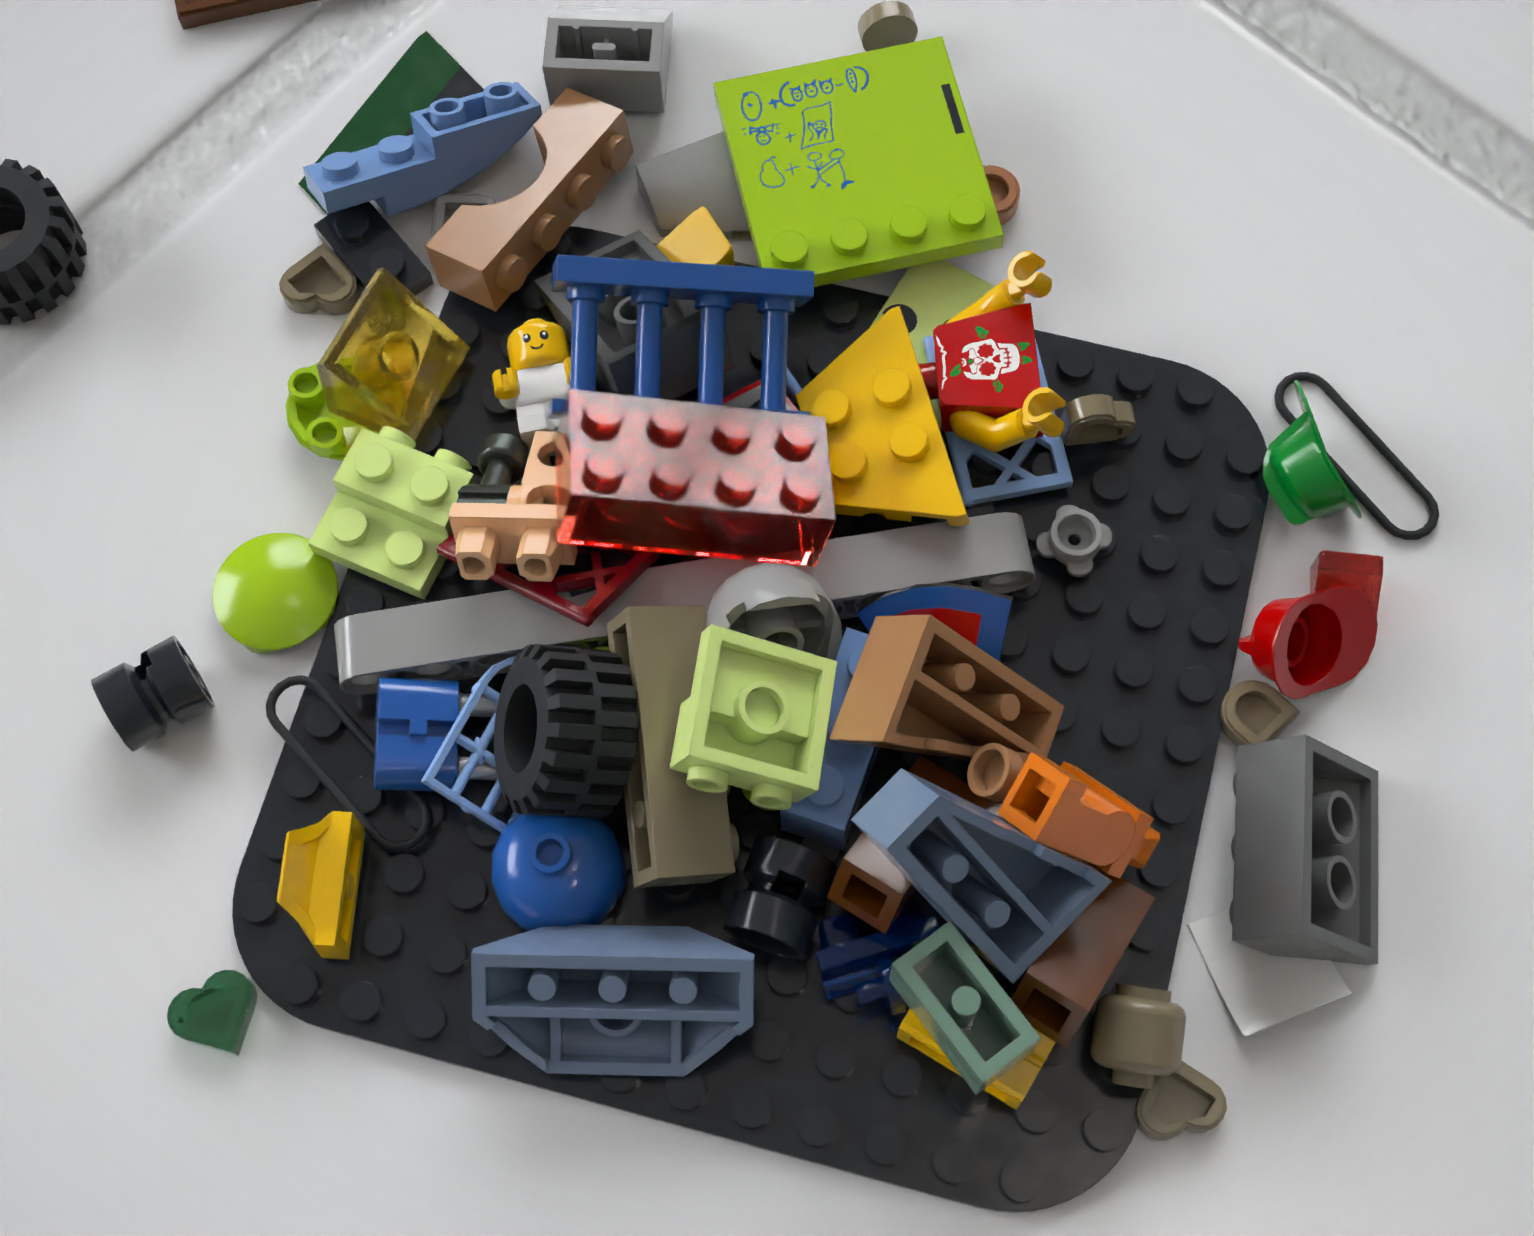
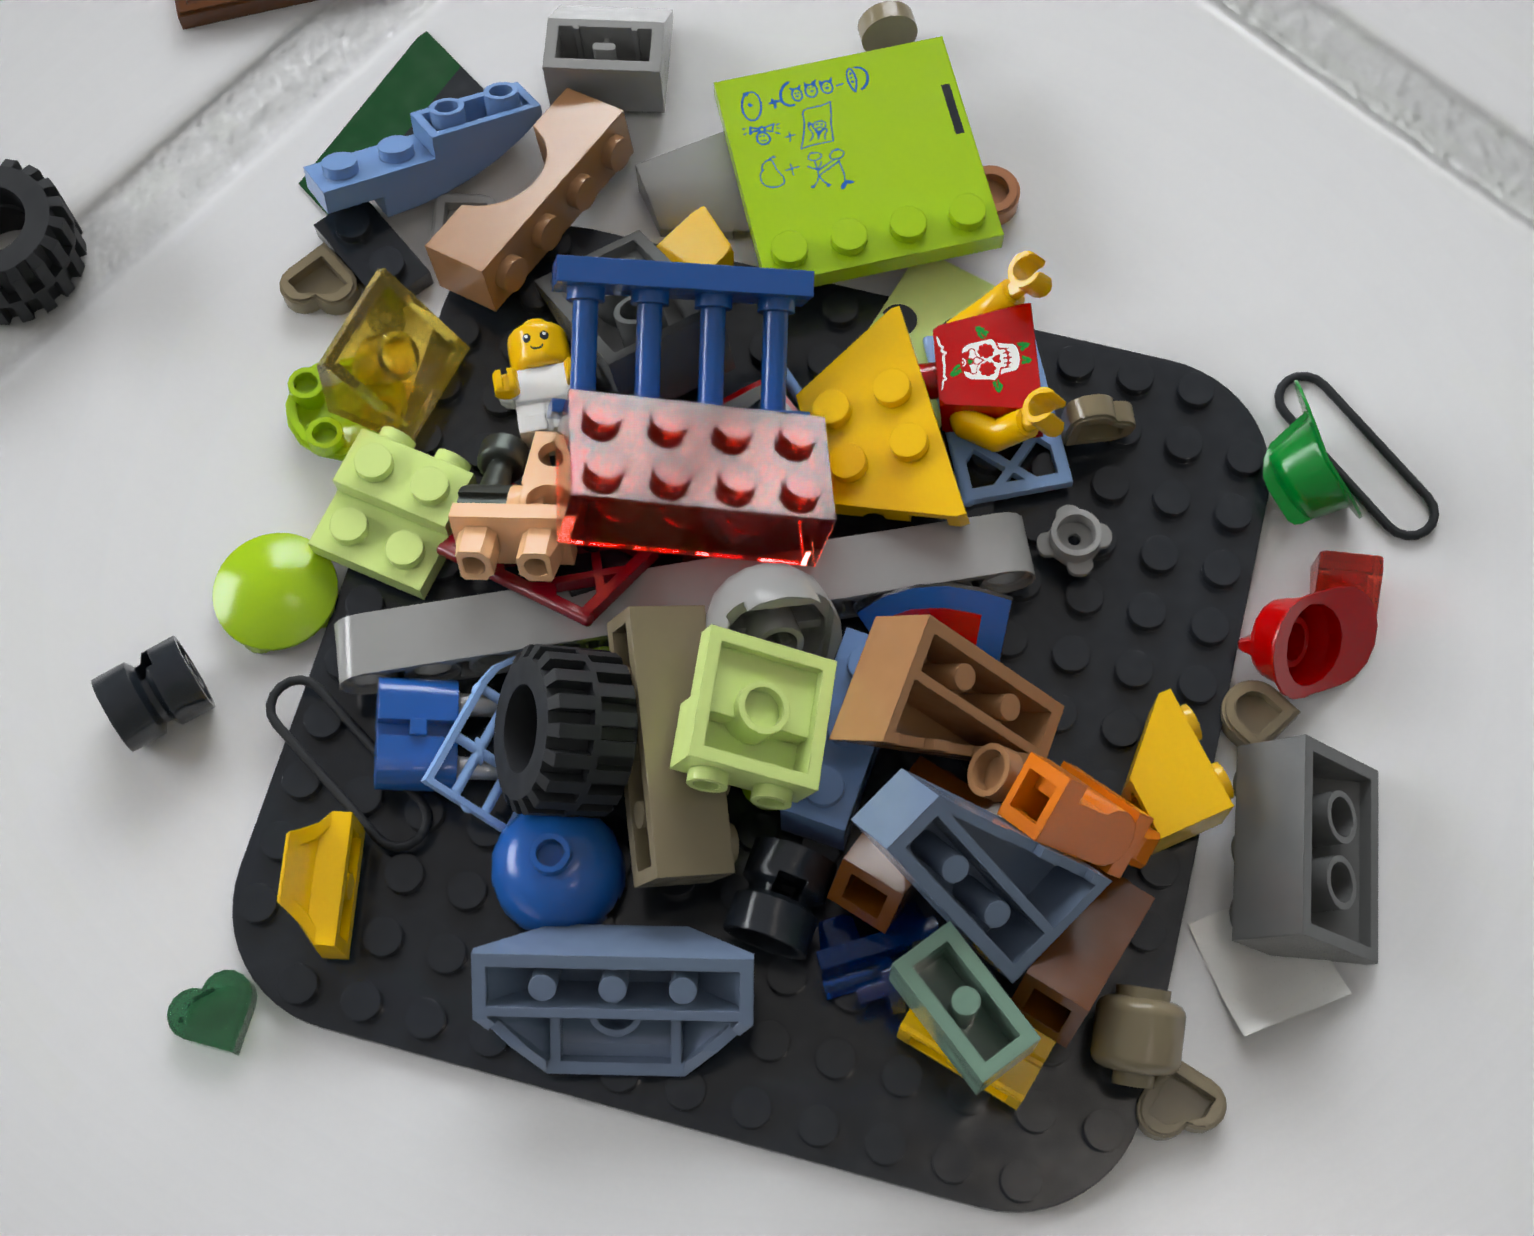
none -> yellow slope [1121,688,1234,855]

